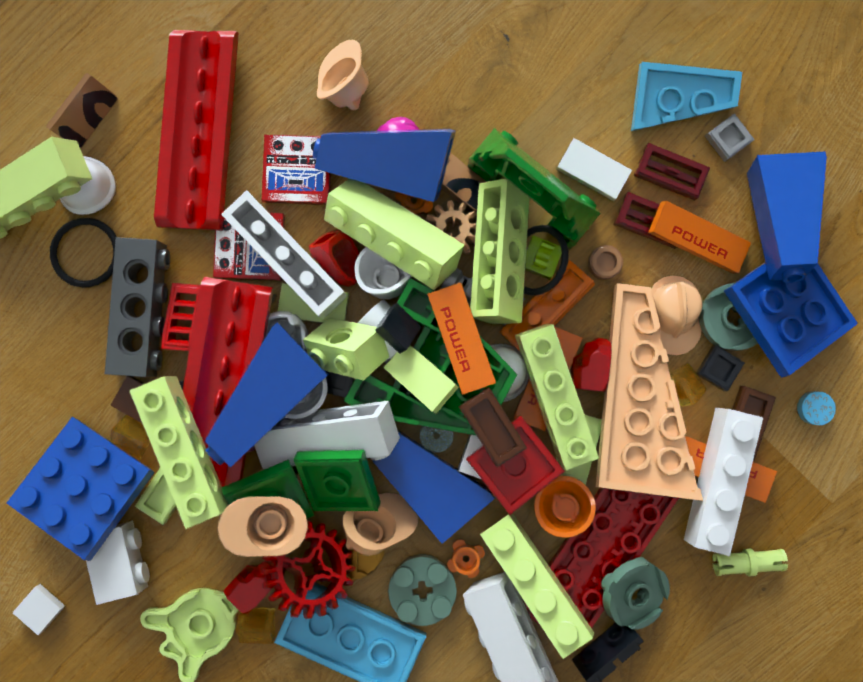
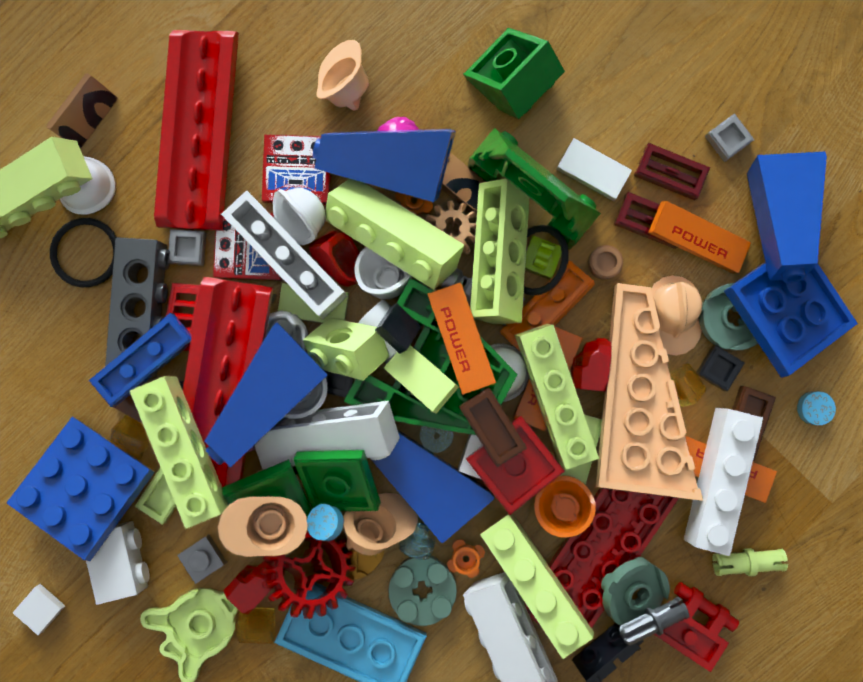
medium azure wing [631,62,743,131] -> none
none -> blue tile [89,313,192,407]
none -> light grey tile [167,229,206,266]
none -> flat silver plate [177,534,227,584]
none -> white helmet [273,188,326,245]
none -> medium azure tile [307,504,344,541]
none -> clear light blue tile [399,523,435,560]
none -> green slope [463,28,565,119]
none -> dark grey axle [619,597,690,645]
none -> red plate [654,582,739,672]

